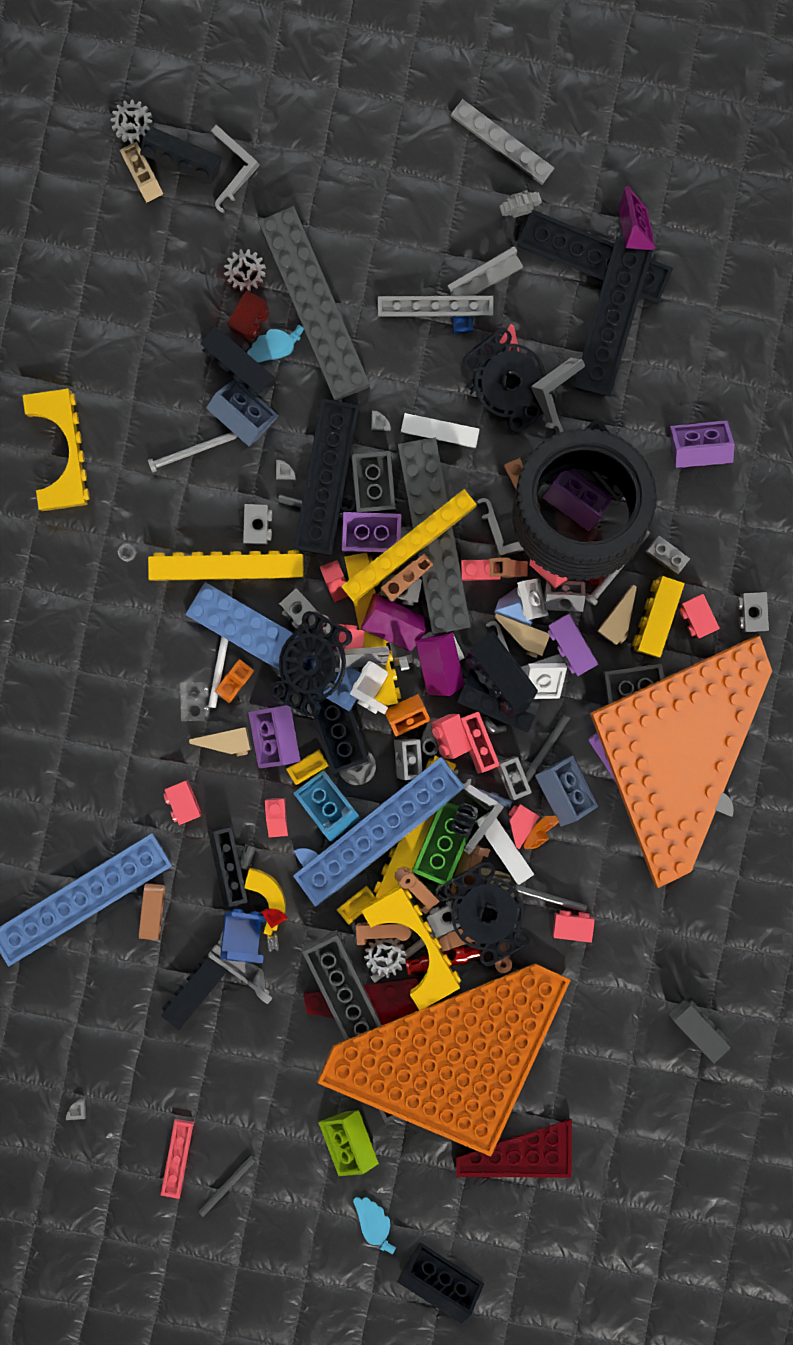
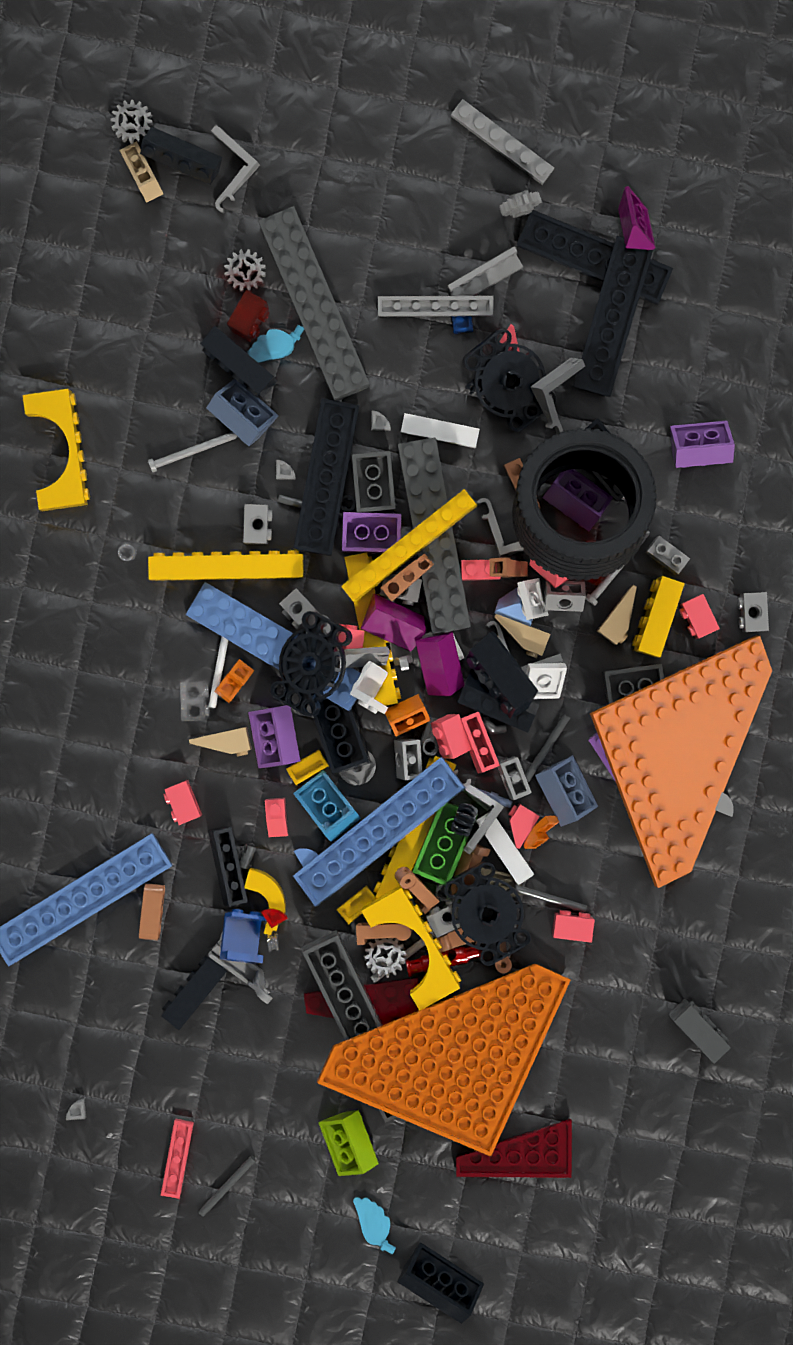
coral slope [320,560,348,602] -> none
medium lavender slope [548,613,598,676] -> none

